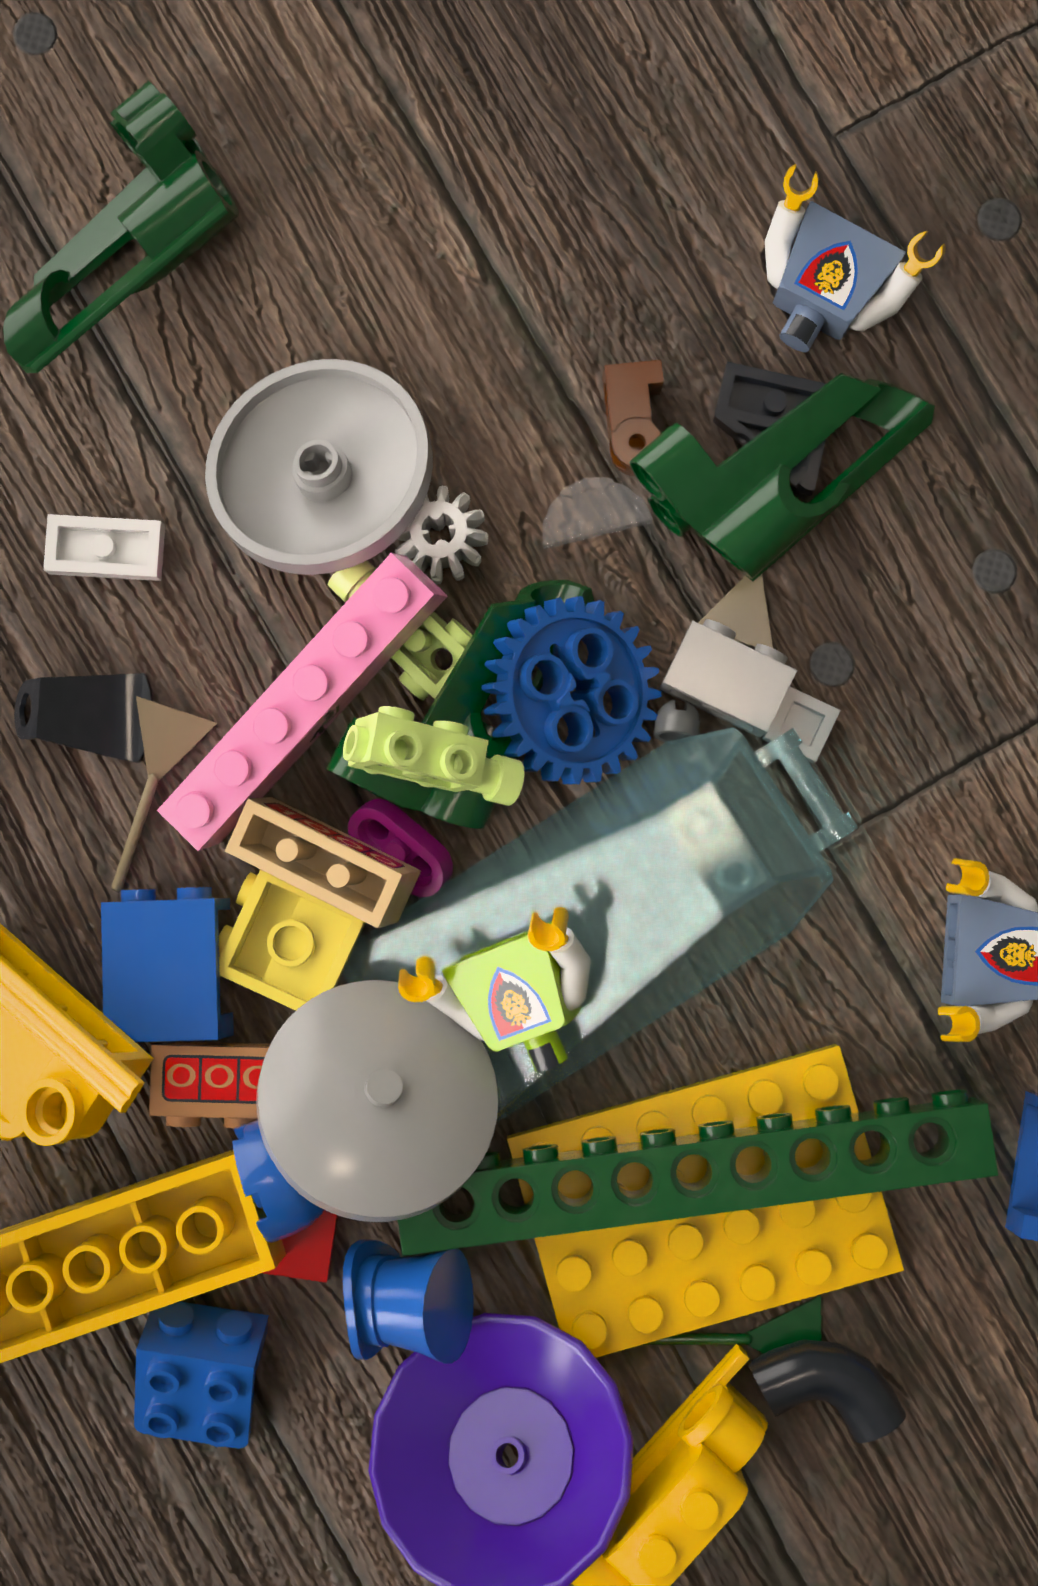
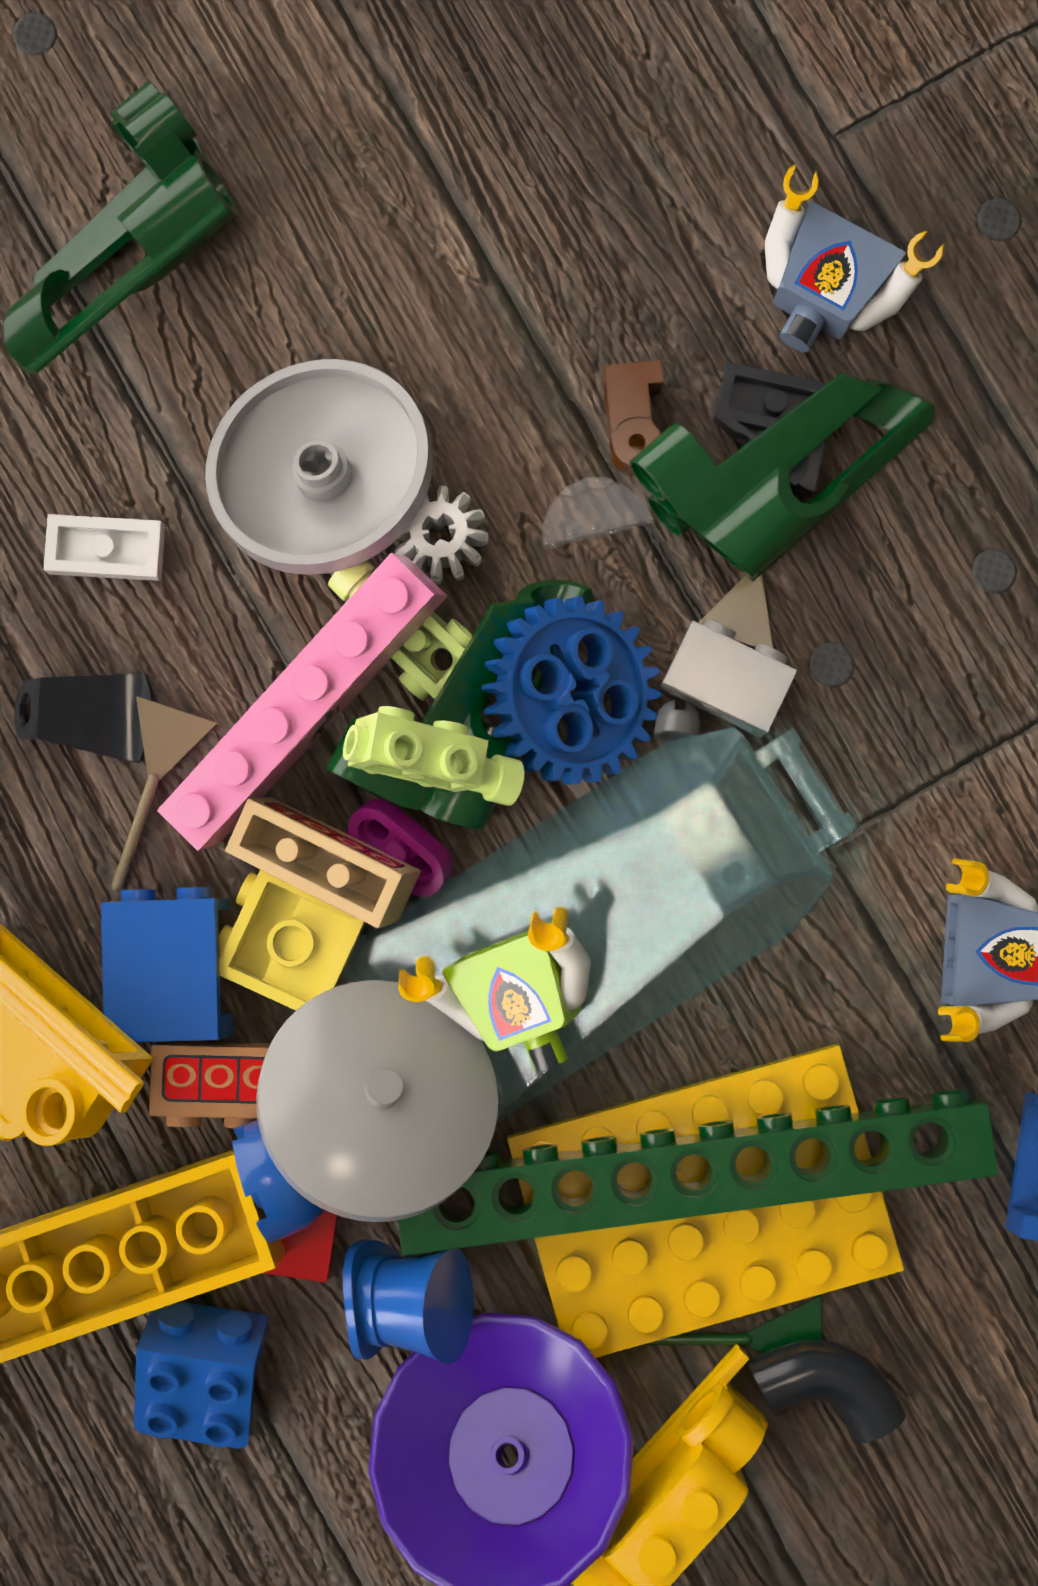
light grey plate [762,686,841,763] -> none

